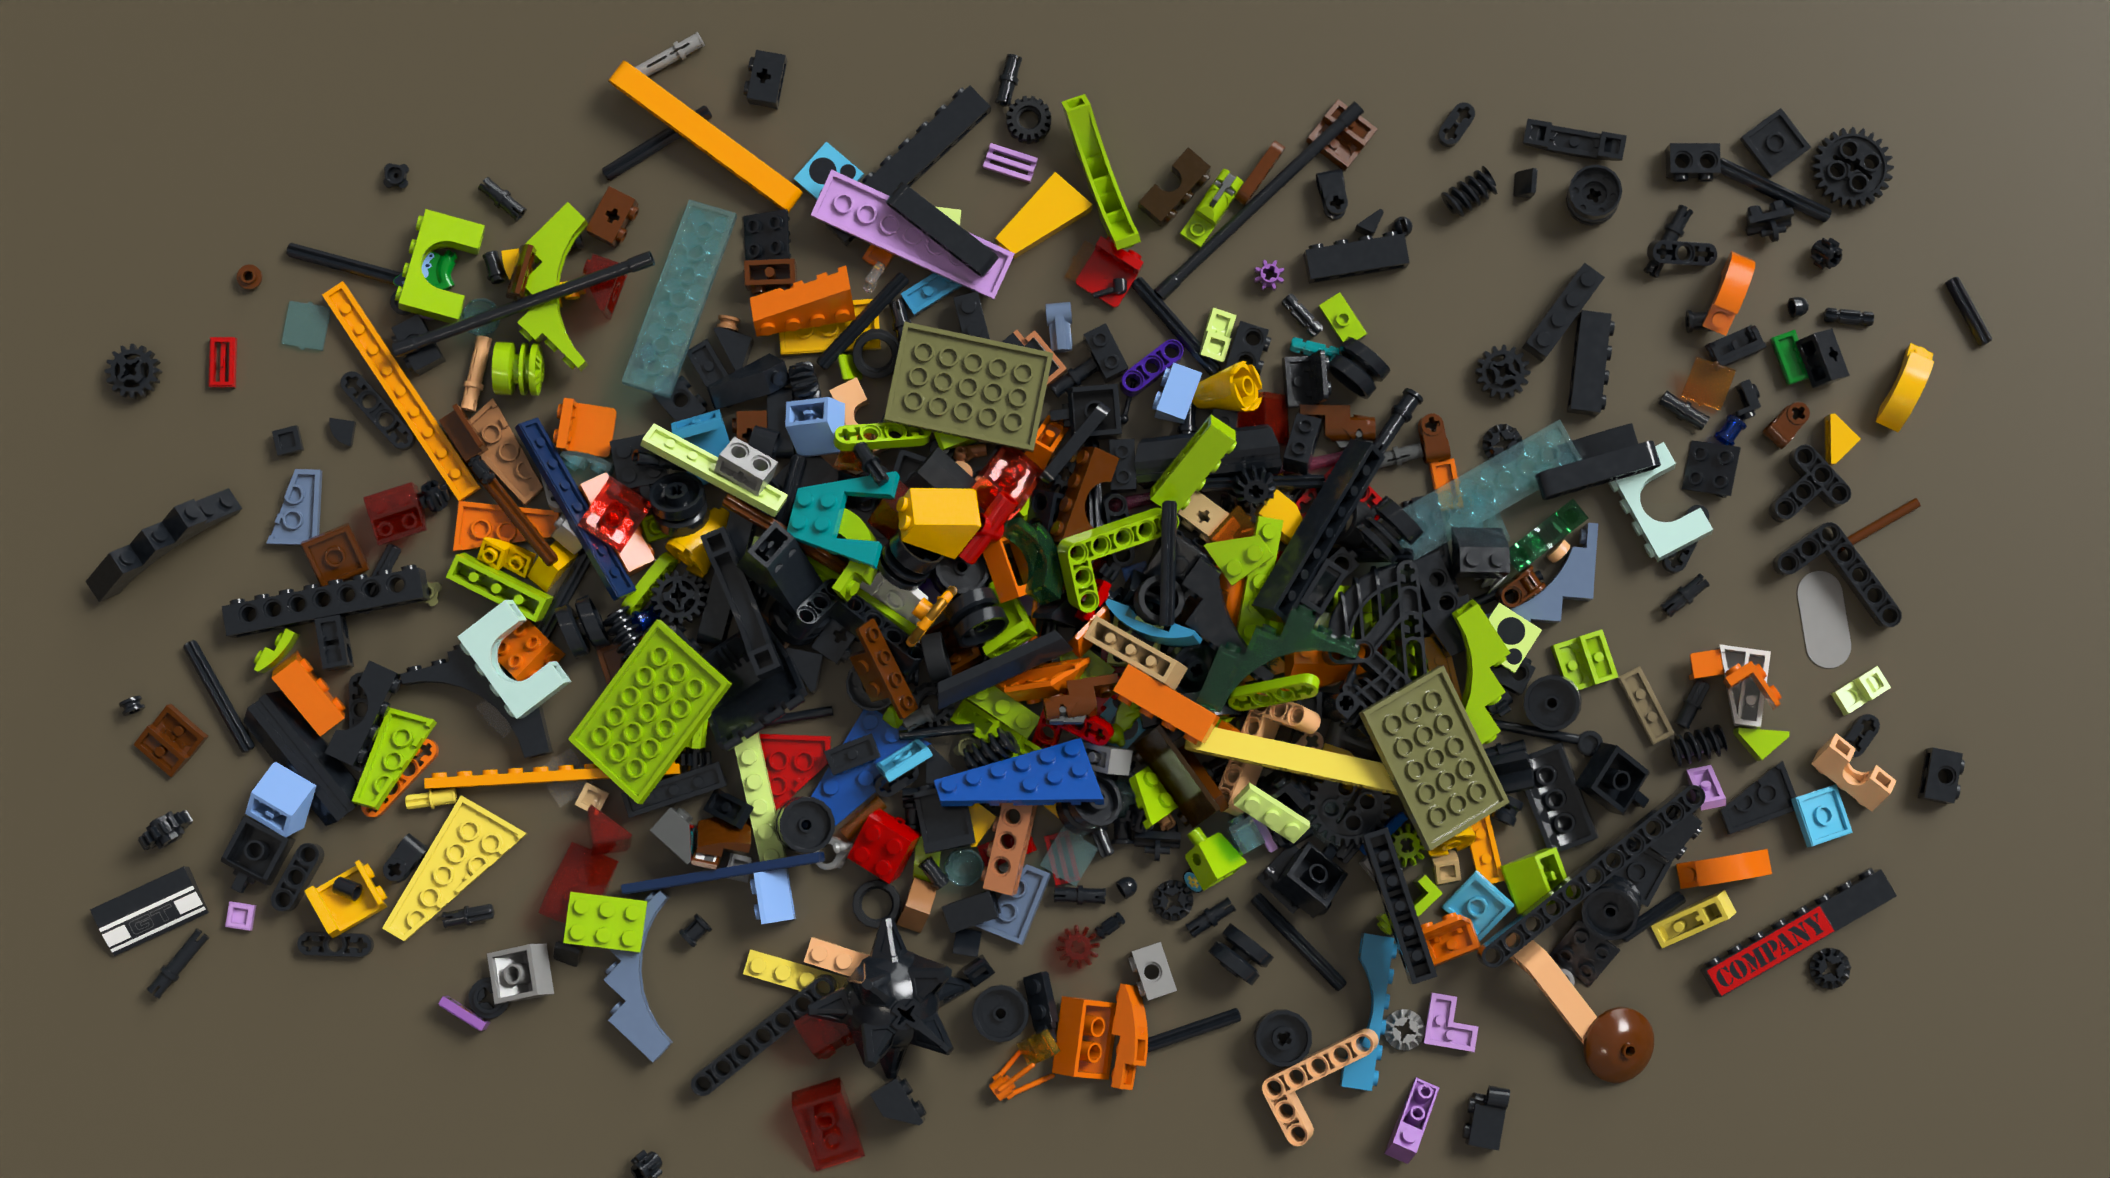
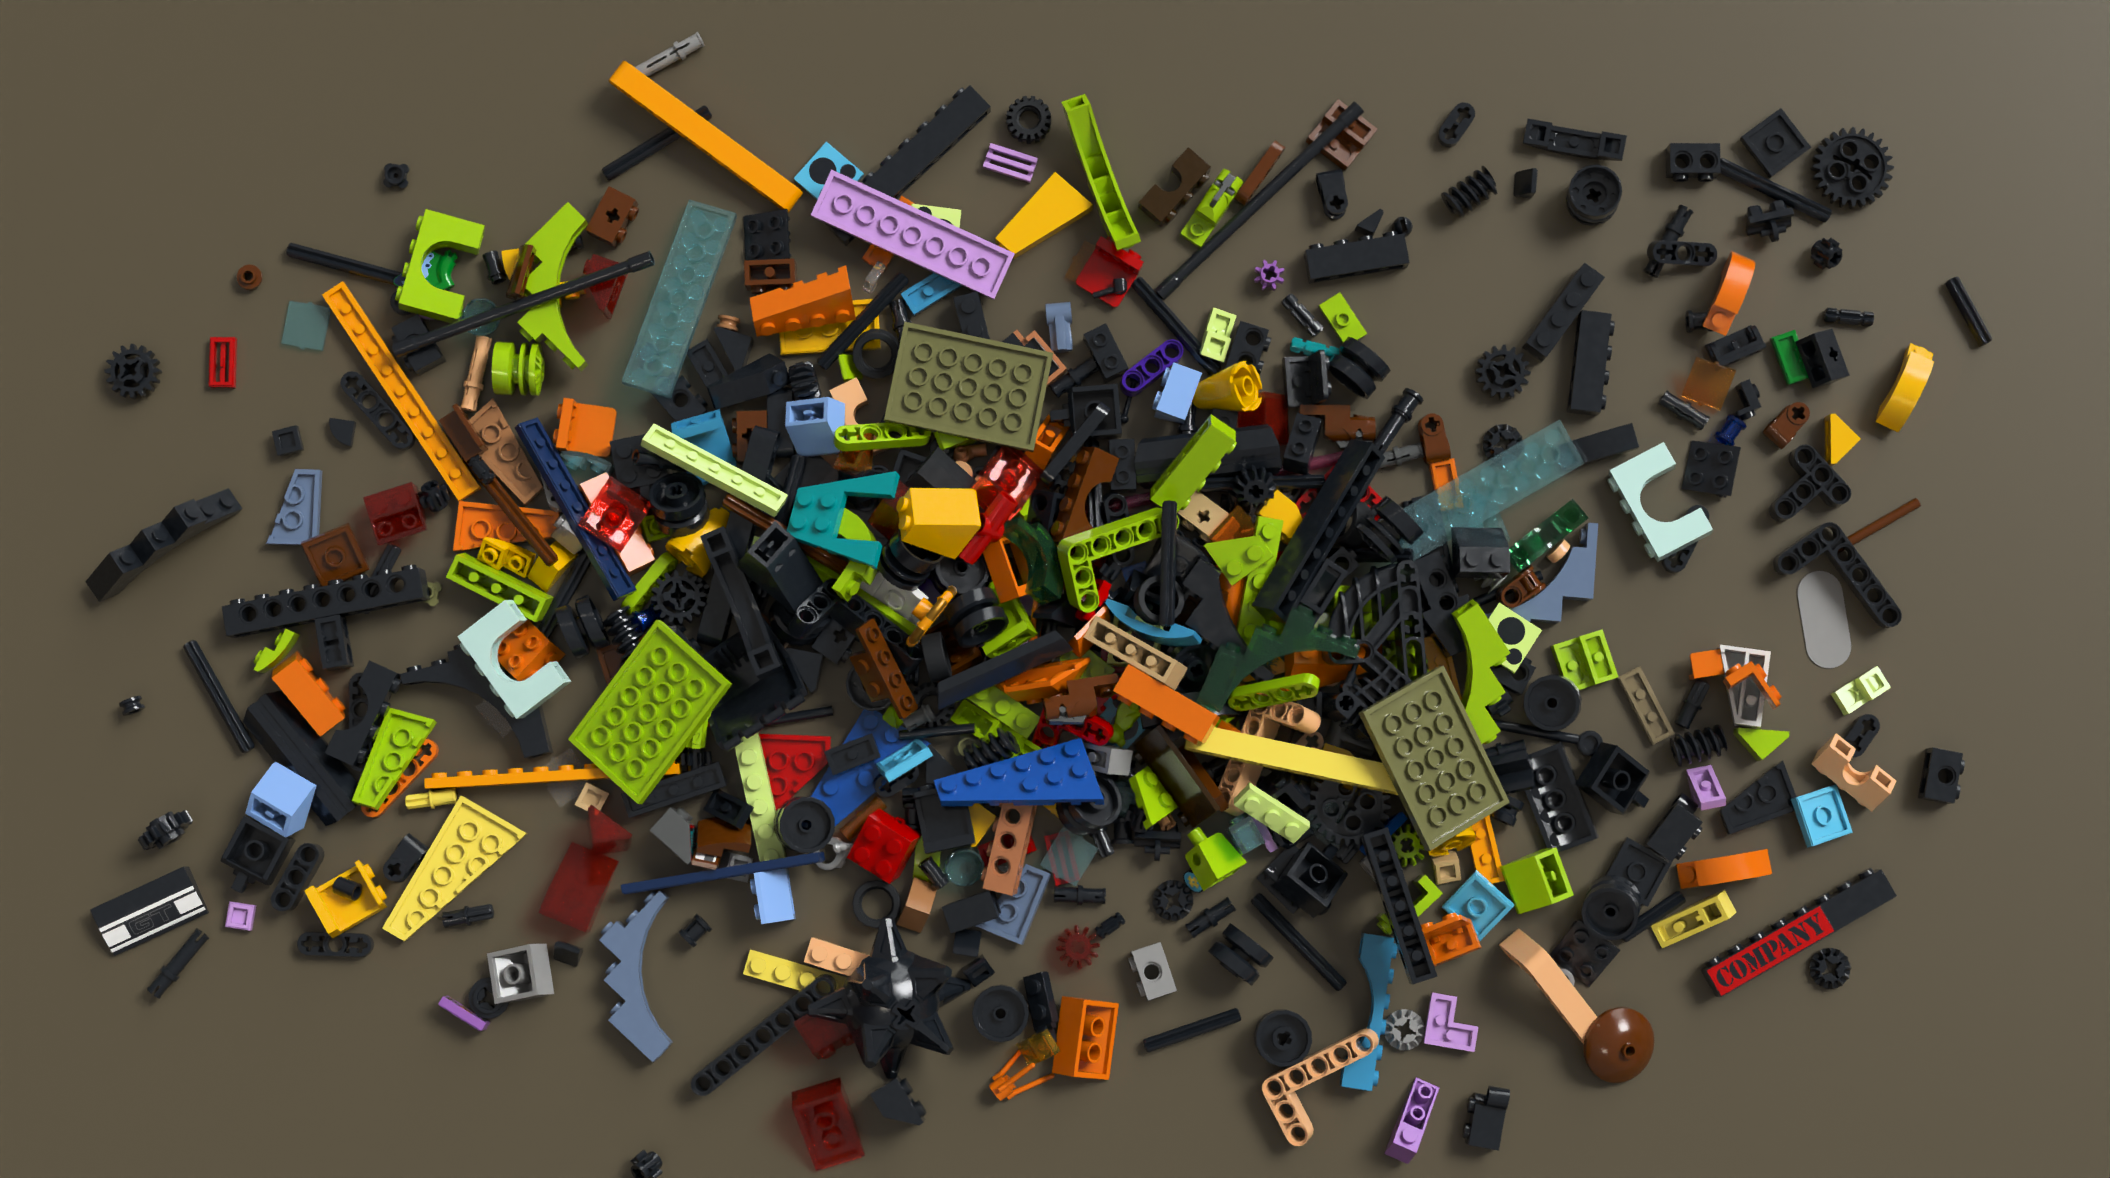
reddish brown slope [133,704,209,777] -> none
black pin [478,177,527,221] -> none
lime plate [563,892,647,952] -> none
light grey brick [714,437,778,496] -> none
black brick [744,50,788,109] -> none
black axle [852,442,889,486] -> none
black beam [886,182,999,278] -> none
black pin [995,54,1022,107] -> none
orange slope [1111,983,1148,1090] -> none
black hinge [1115,877,1137,899] -> none
black beam [1477,785,1705,968] -> none
black beam [1535,441,1661,500] -> none
black pin [1660,573,1710,618] -> none
black hinge [1788,297,1809,318] -> none

